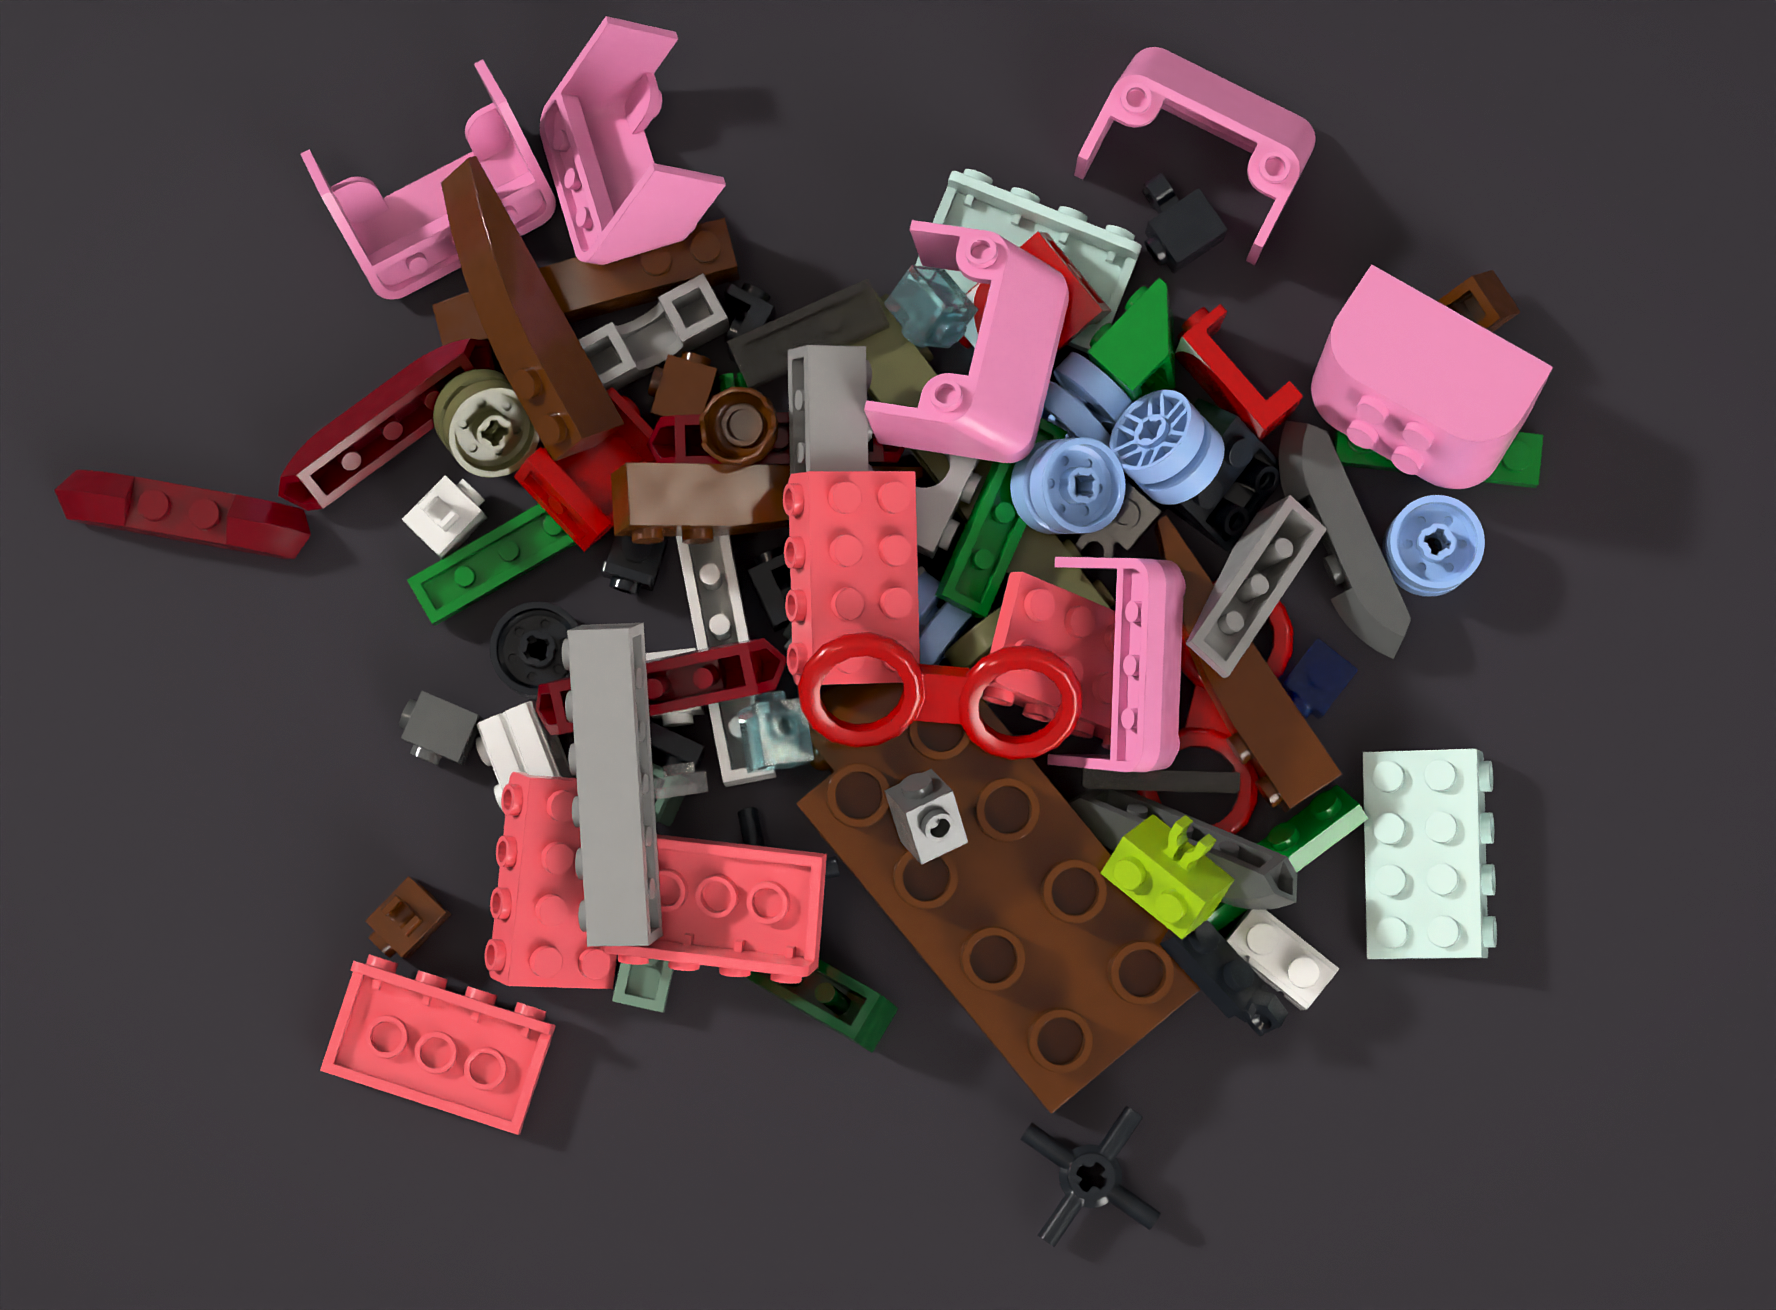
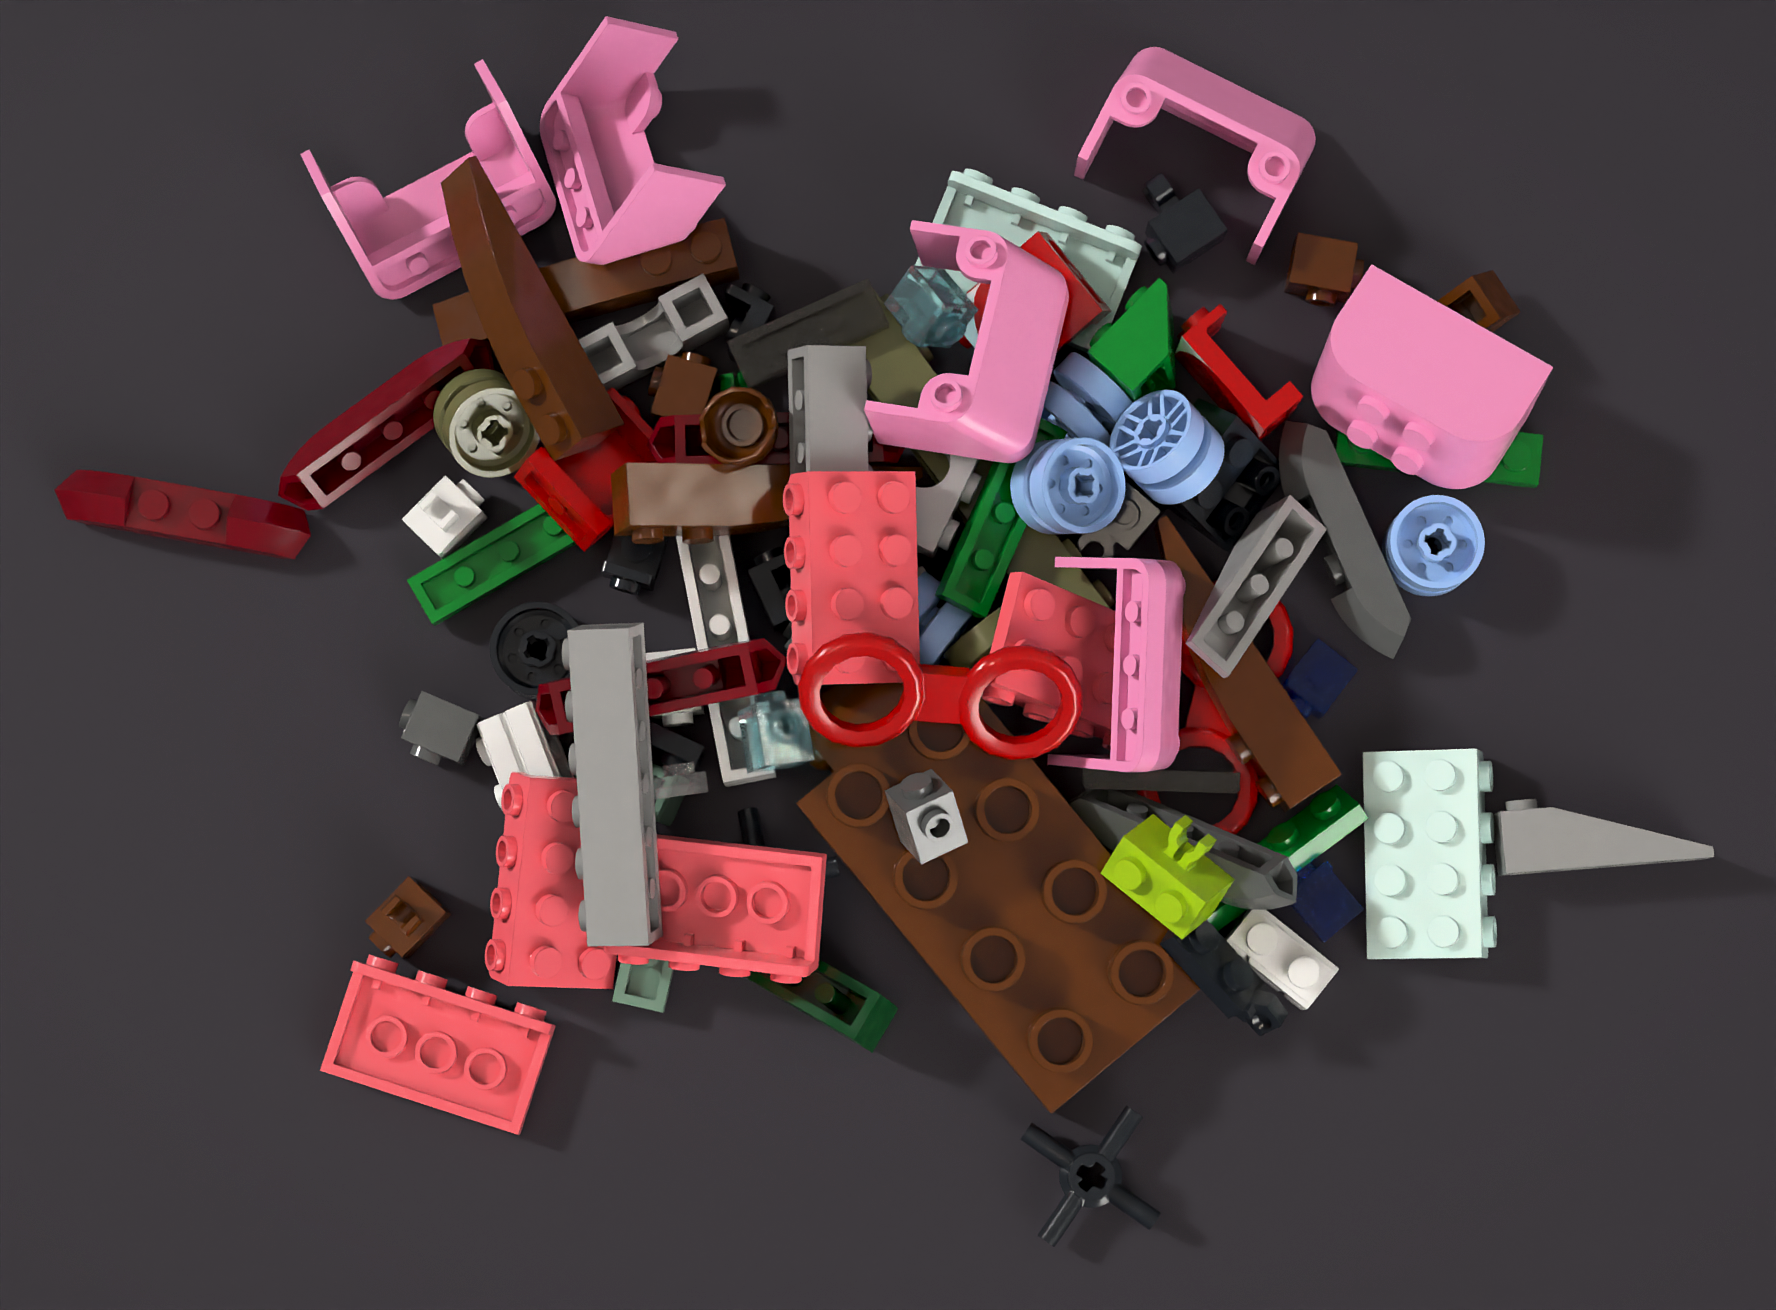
none -> reddish brown brick [1284,233,1364,307]
none -> clear blue bracket [1291,860,1364,943]
none -> light grey slope [1493,799,1714,876]

